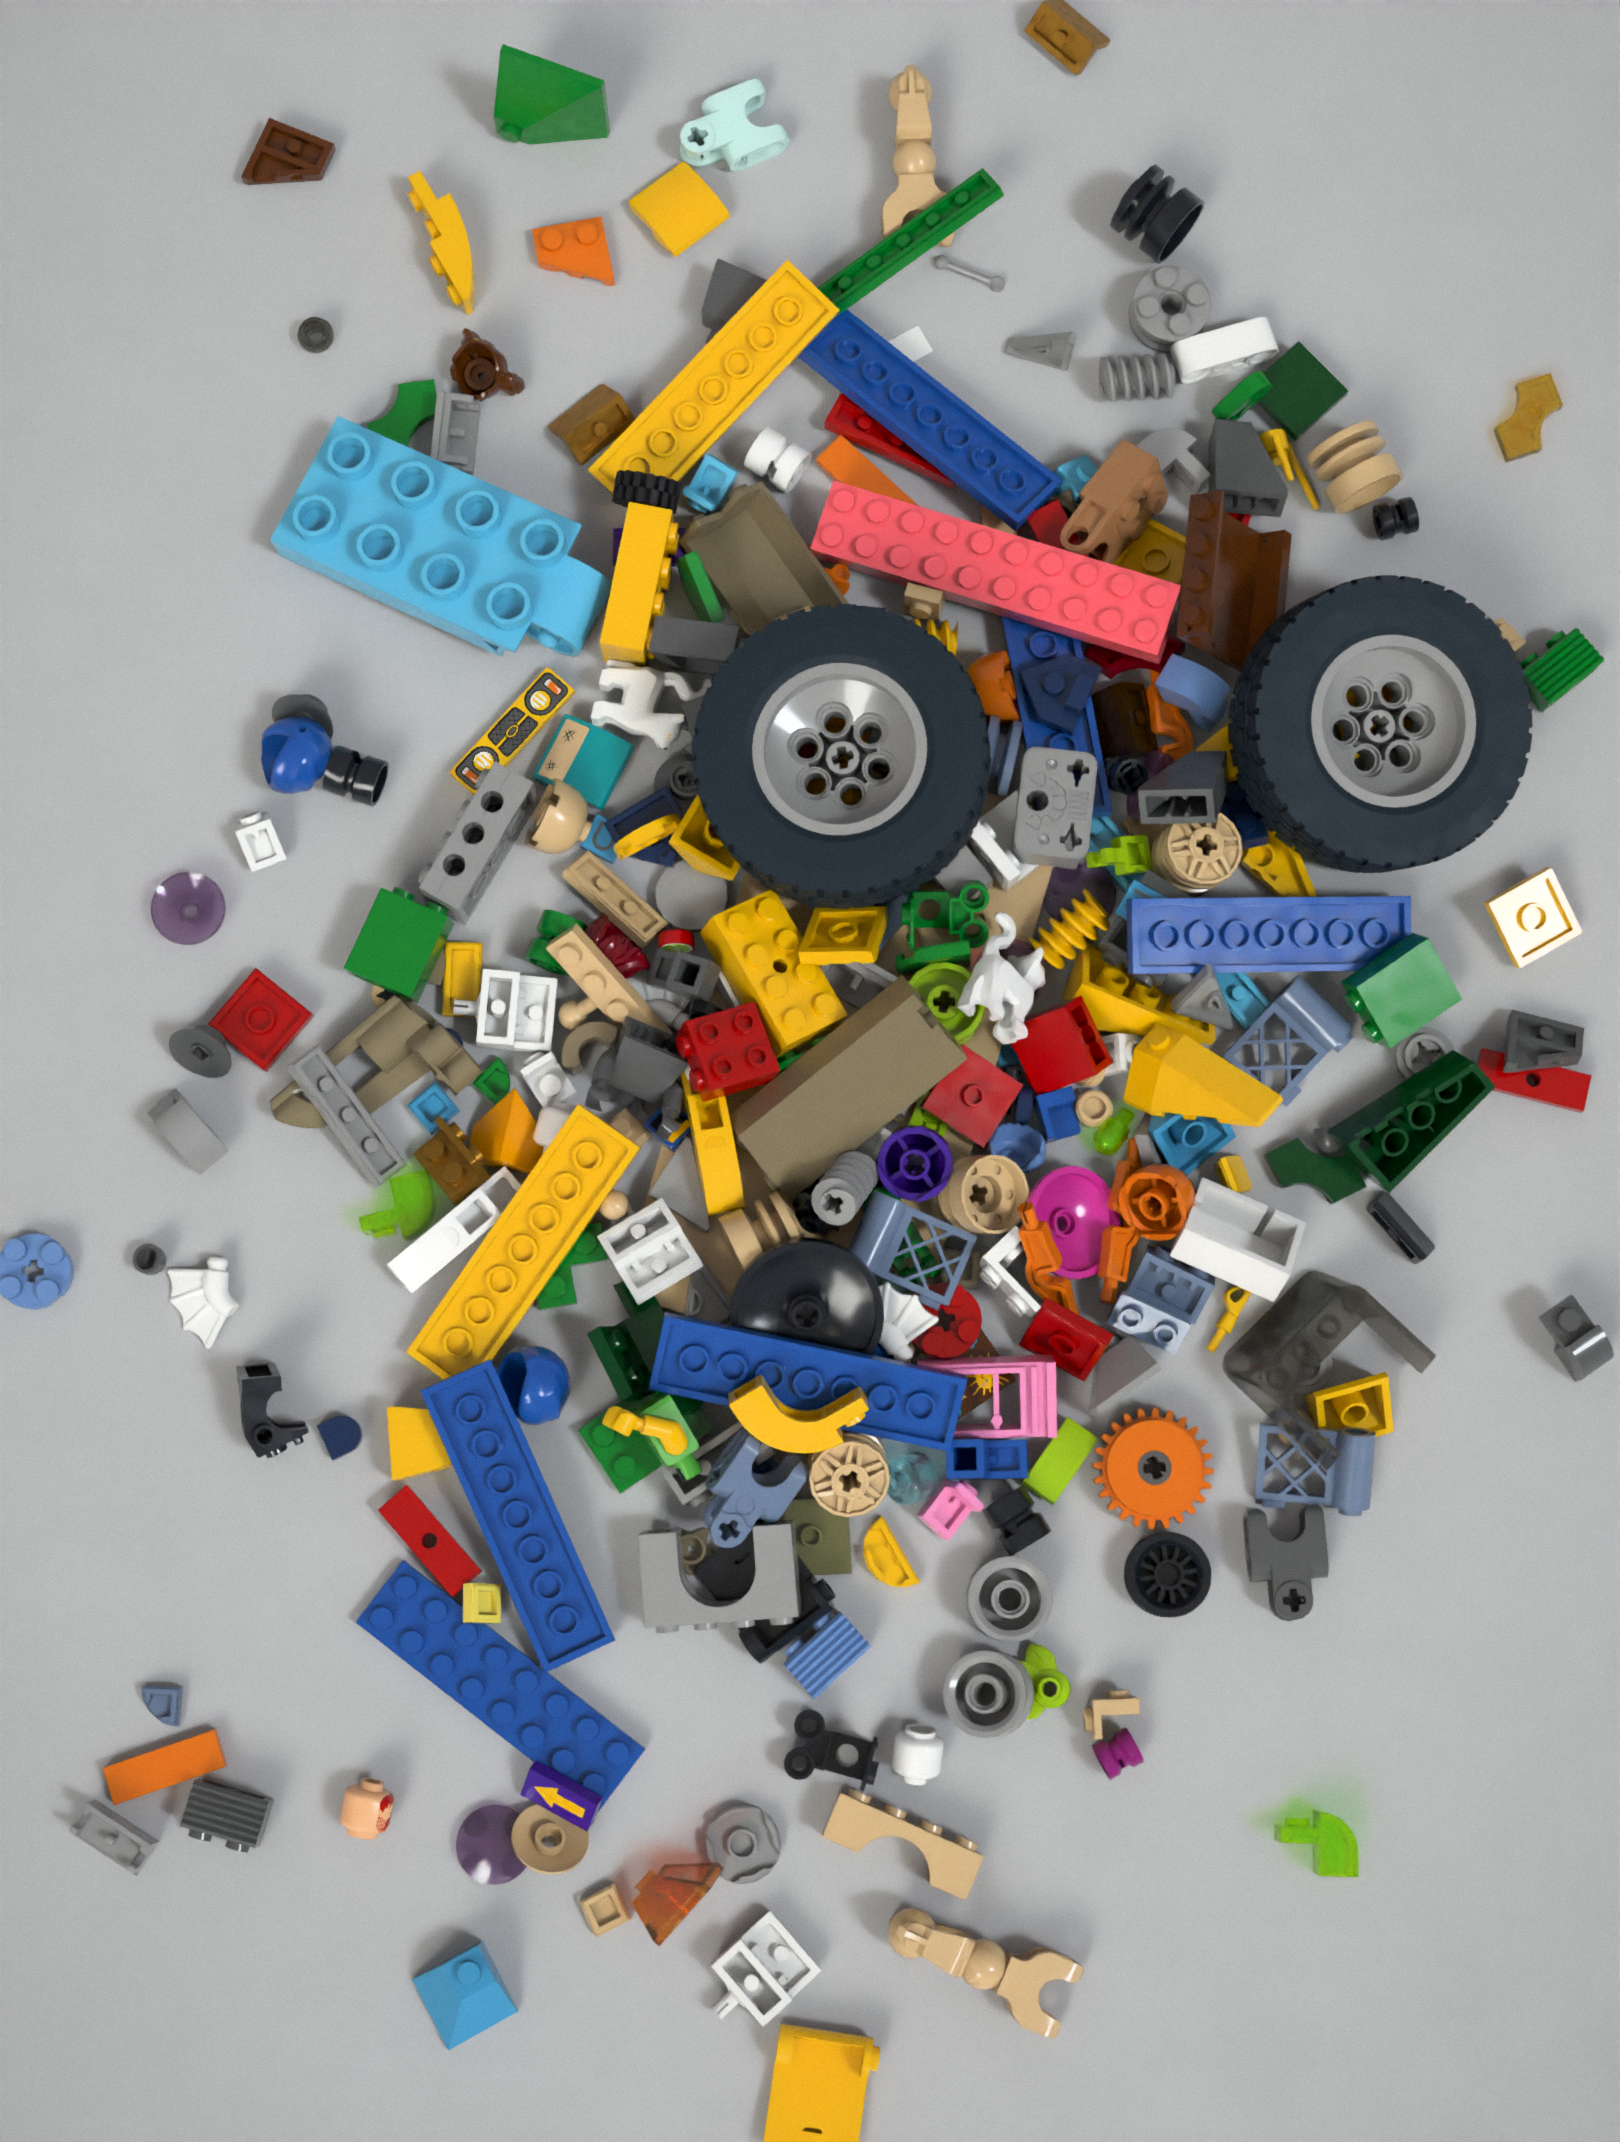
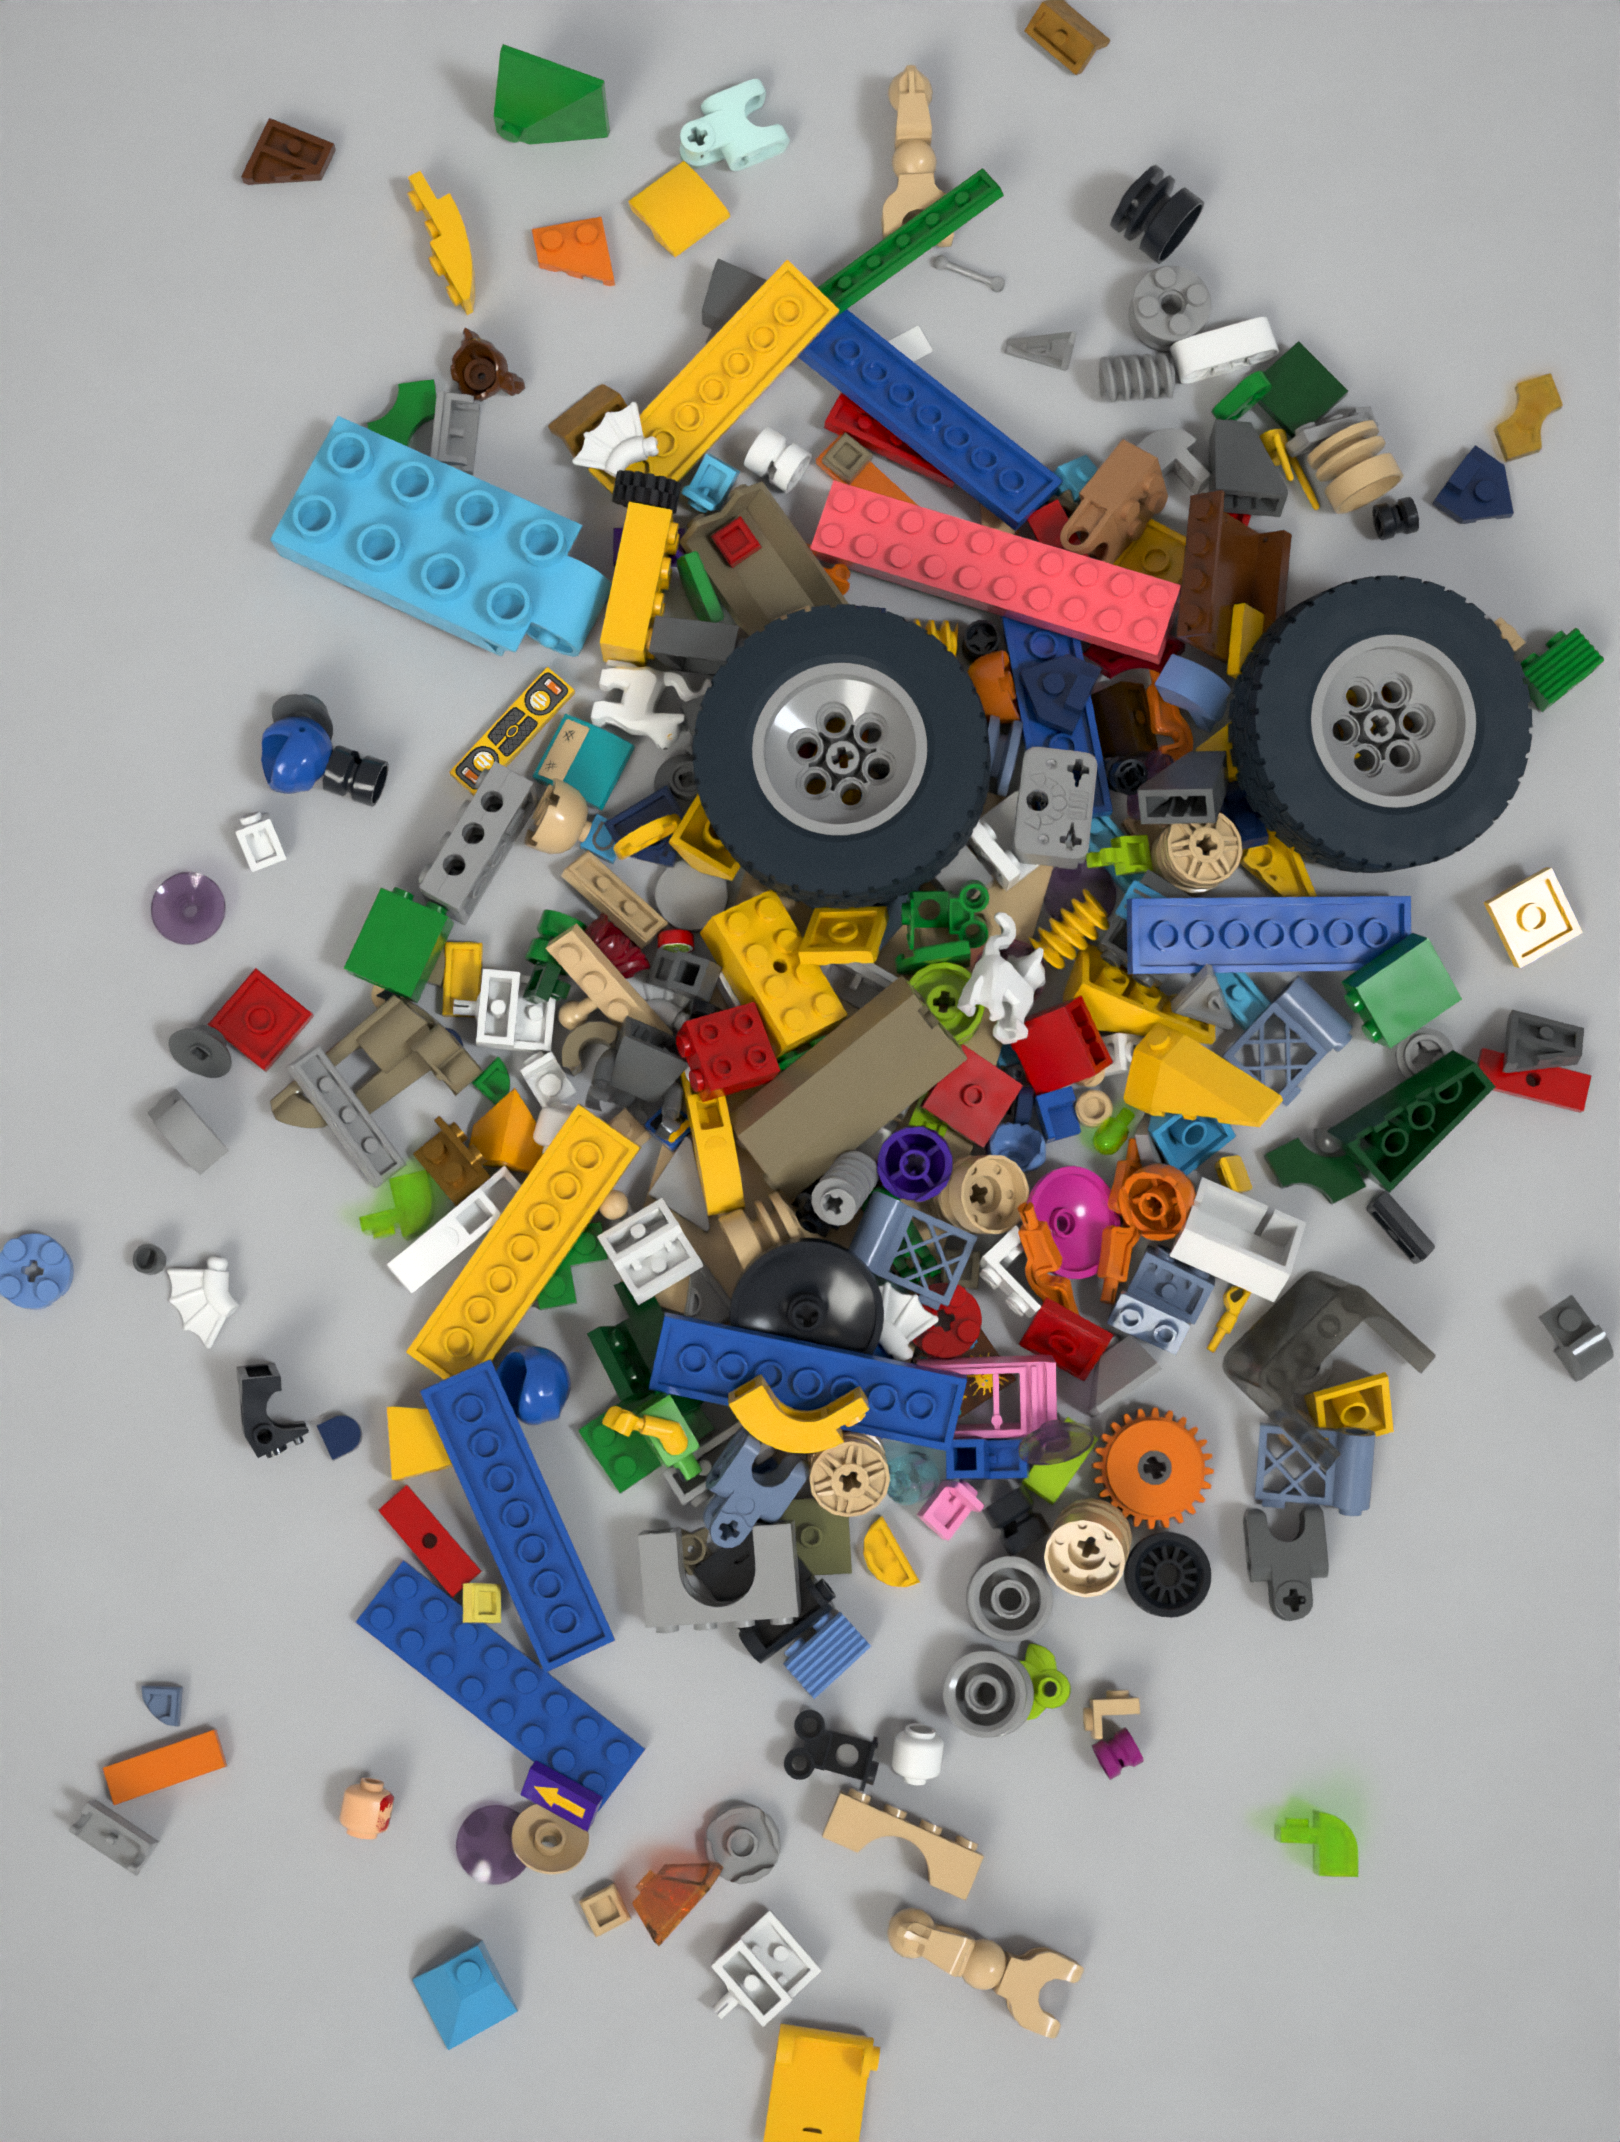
dark grey brick [180,1778,274,1853] -> none
clear smoke plate [297,317,334,353] -> none
dark azure tile [407,1082,460,1135] -> none
tan bracket [904,583,946,623] -> none
none -> dark green tile [522,961,571,1004]
none -> white arm [572,402,659,477]
none -> red tile [711,516,762,568]
none -> dark tan tile [822,433,873,485]
none -> black wheel [962,620,1000,663]
none -> dish [1018,1420,1094,1465]
none -> tan wheel [1044,1498,1132,1598]
none -> yellow tile [1227,603,1264,679]
none -> light grey hinge [1284,406,1379,458]
none -> dark blue plate [1432,445,1514,524]

